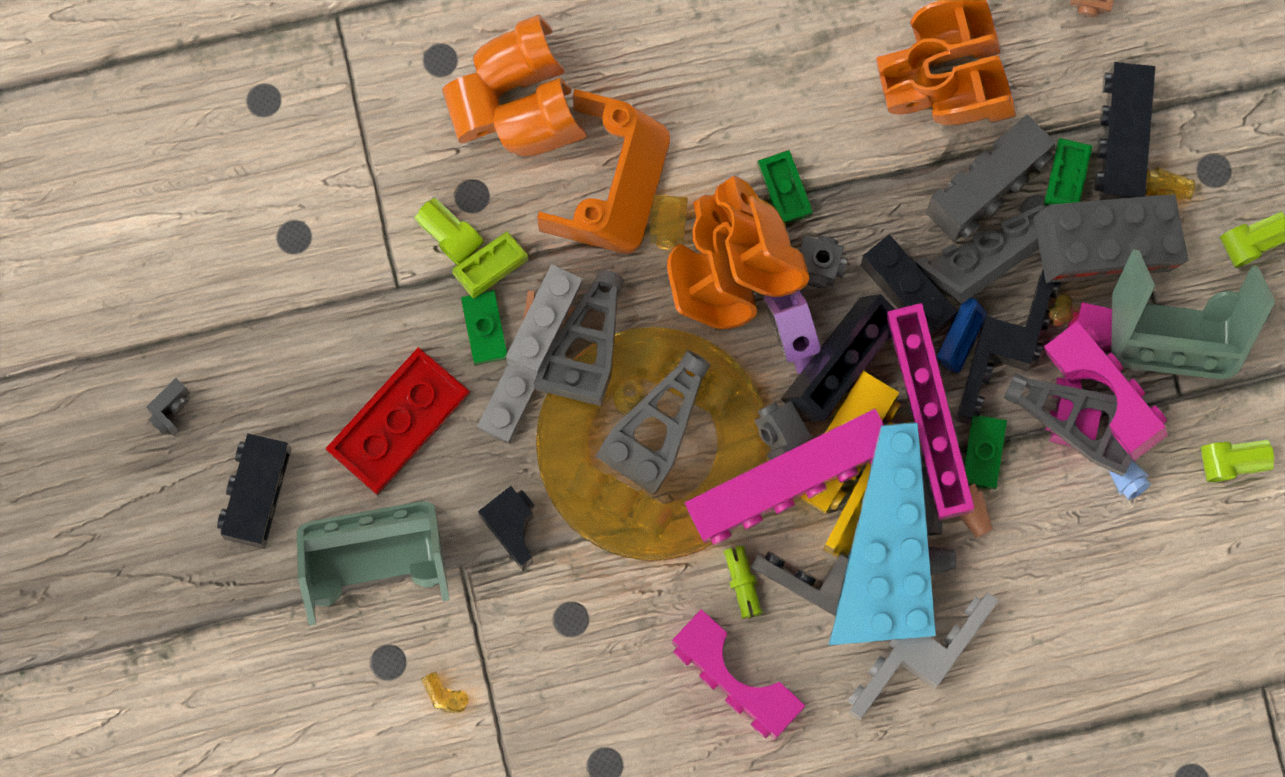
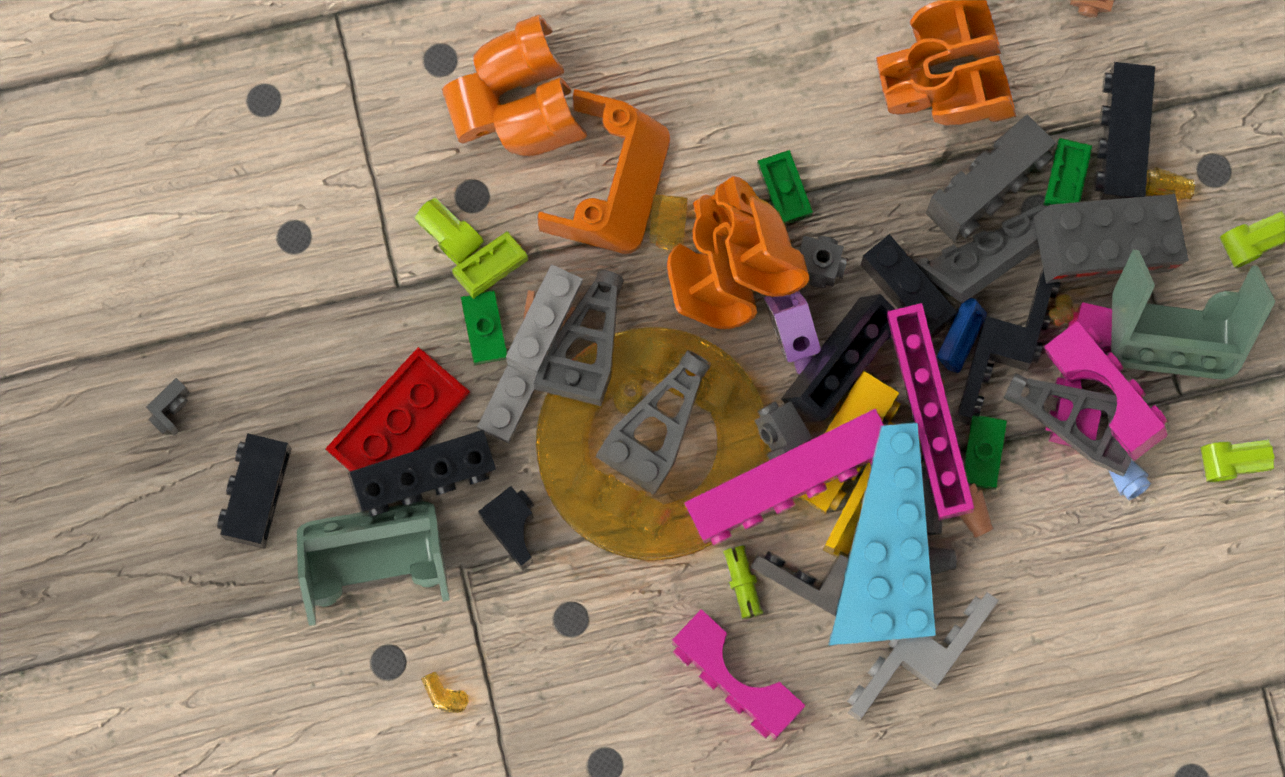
none -> black brick [348,429,496,517]

